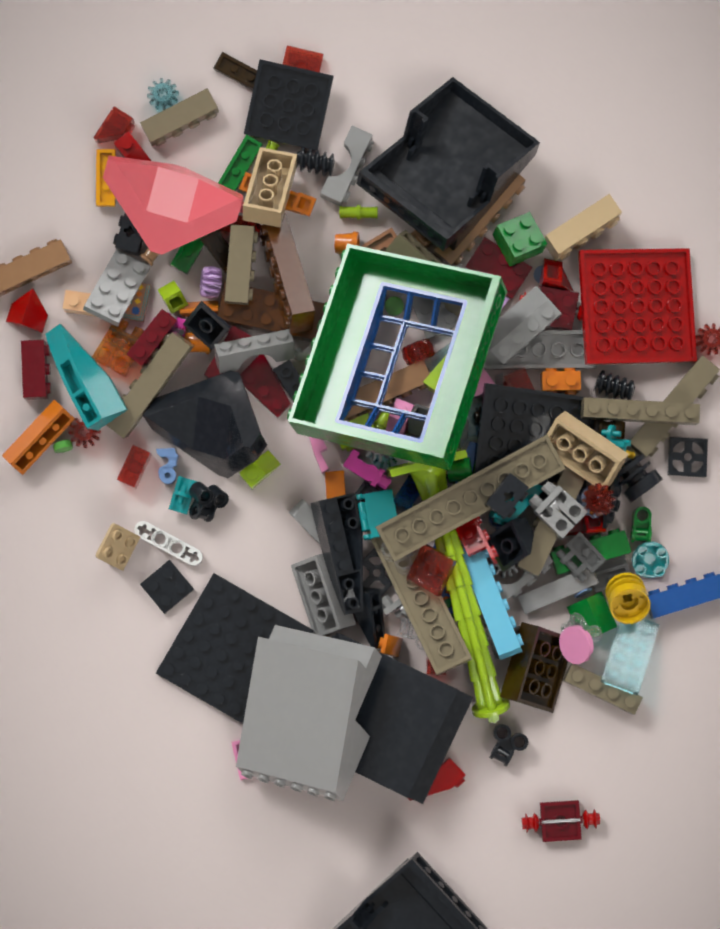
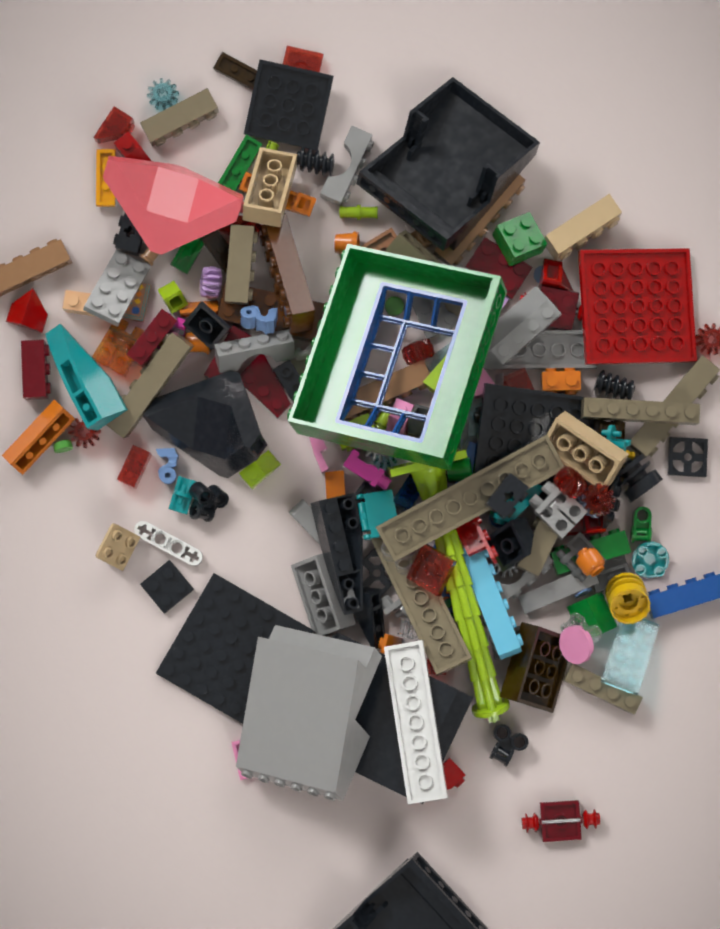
none -> medium blue leg [241,305,278,334]
none -> white plate [384,640,448,805]
none -> clear red gear [553,466,587,499]
none -> orange head [576,547,605,577]

